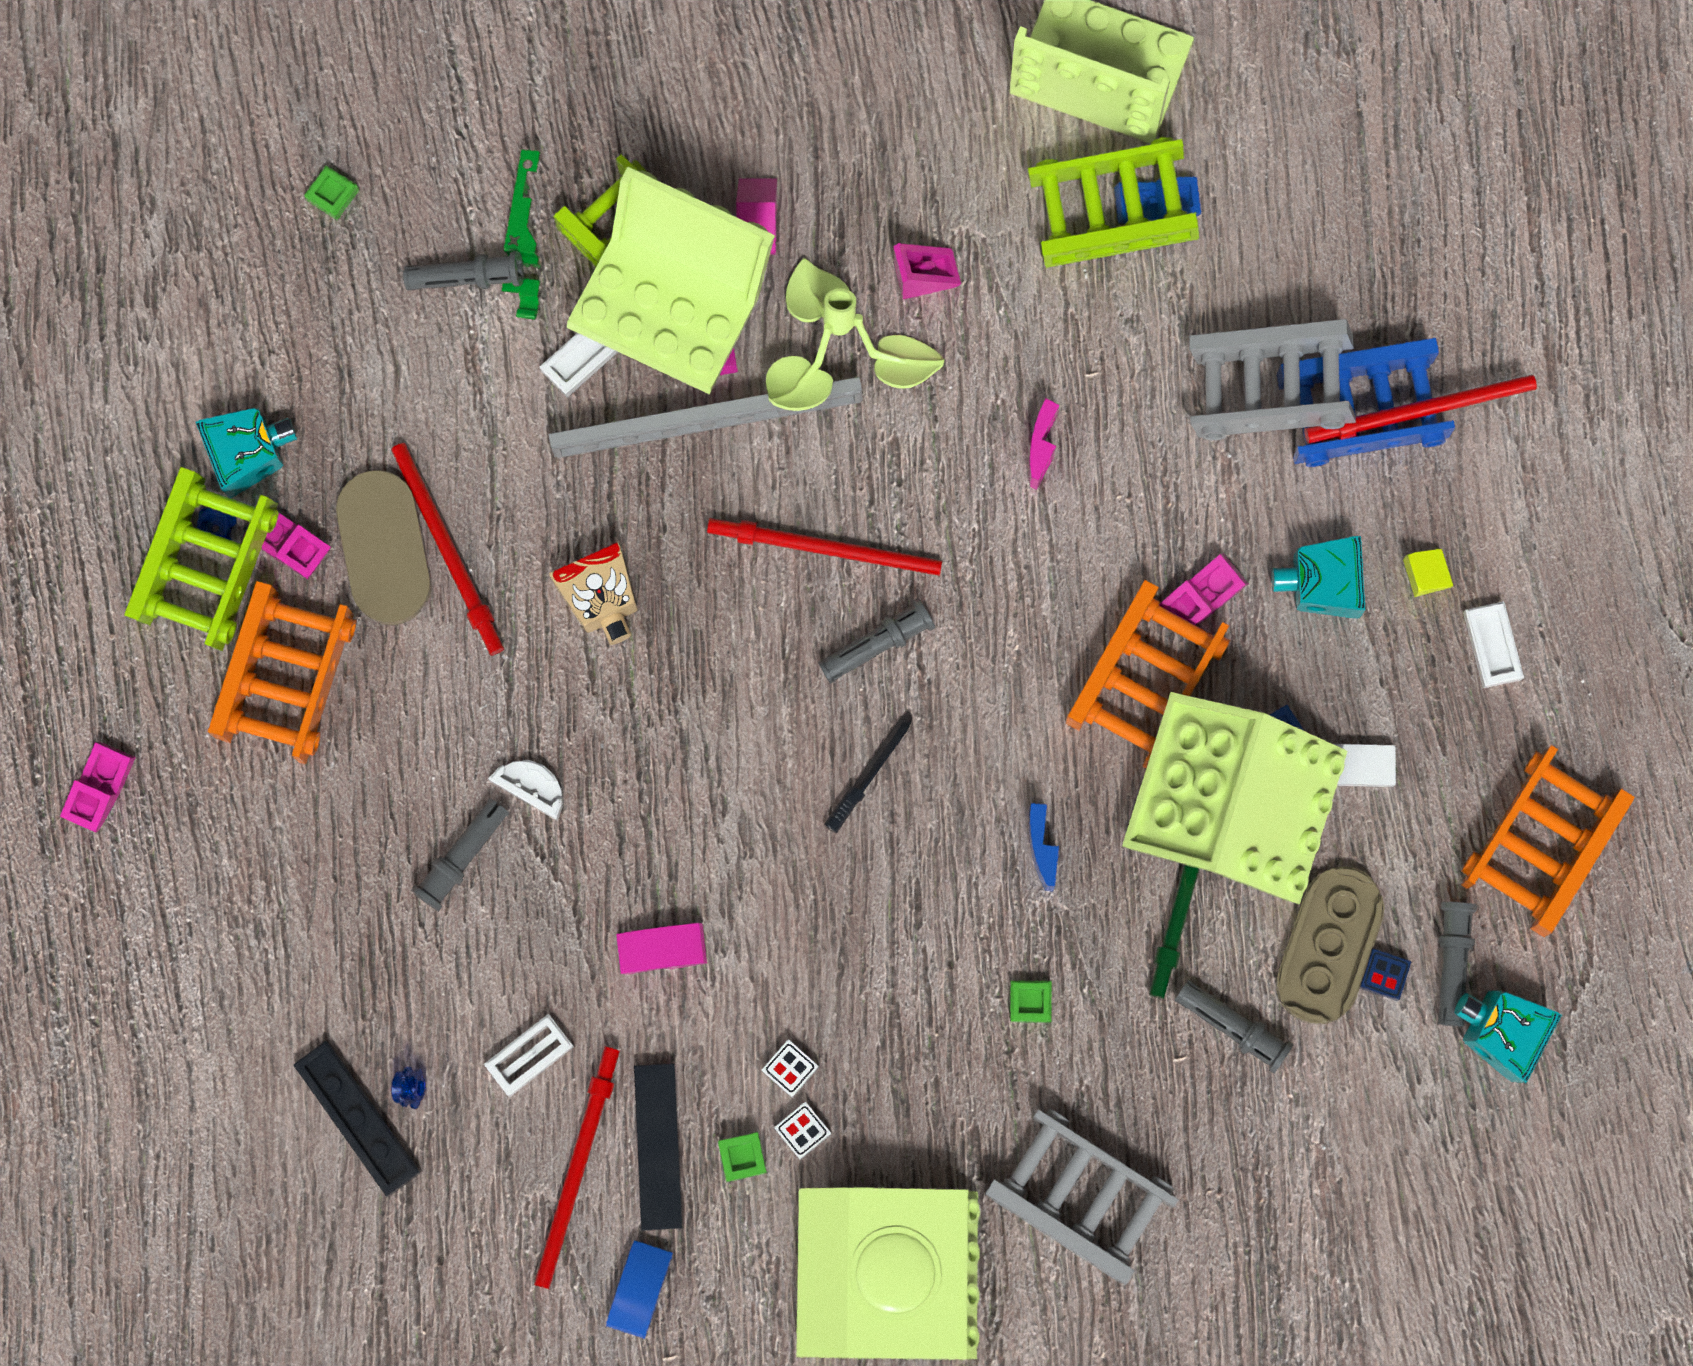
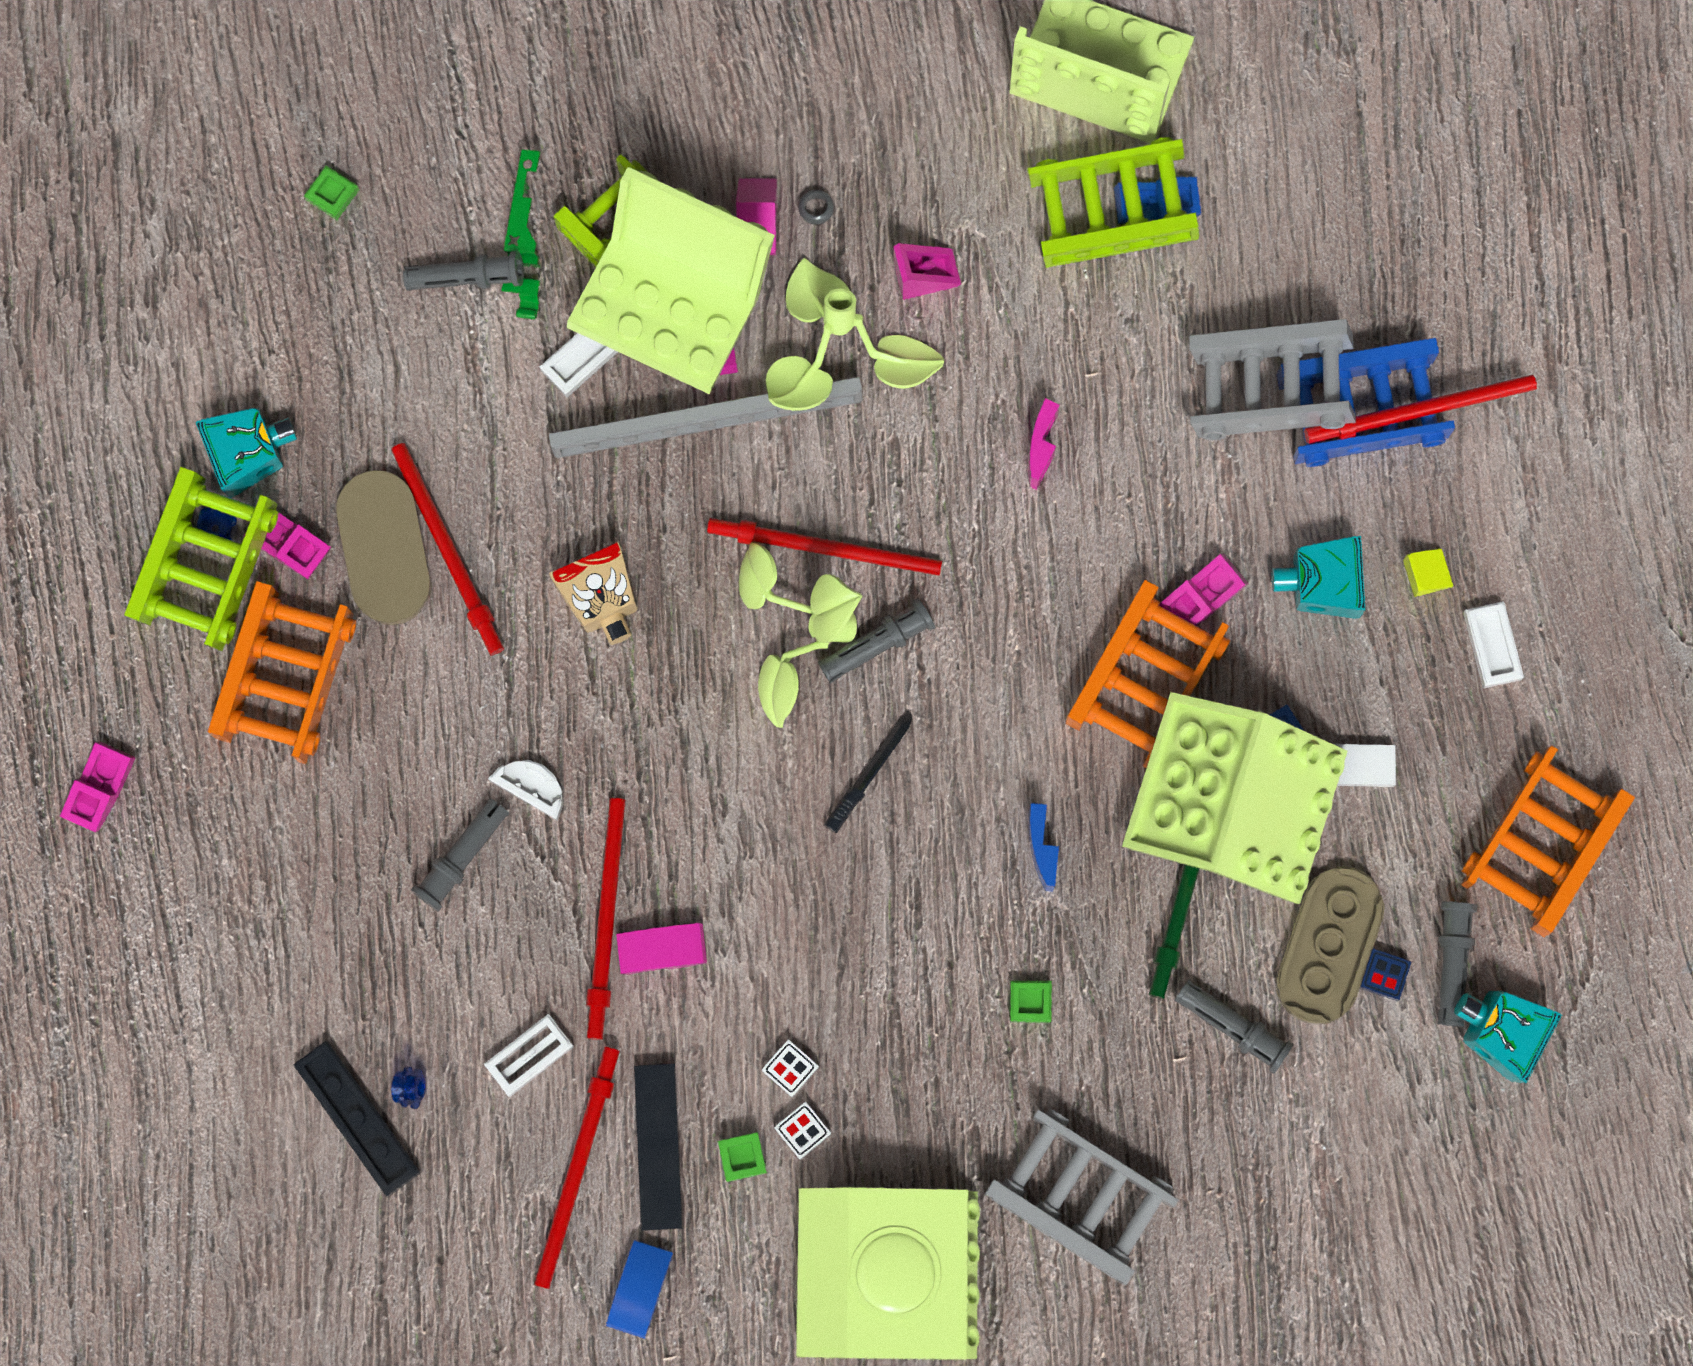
none -> red bar [586,798,626,1040]
none -> yellowish green plant [739,543,862,728]
none -> dark grey piece [798,189,834,225]

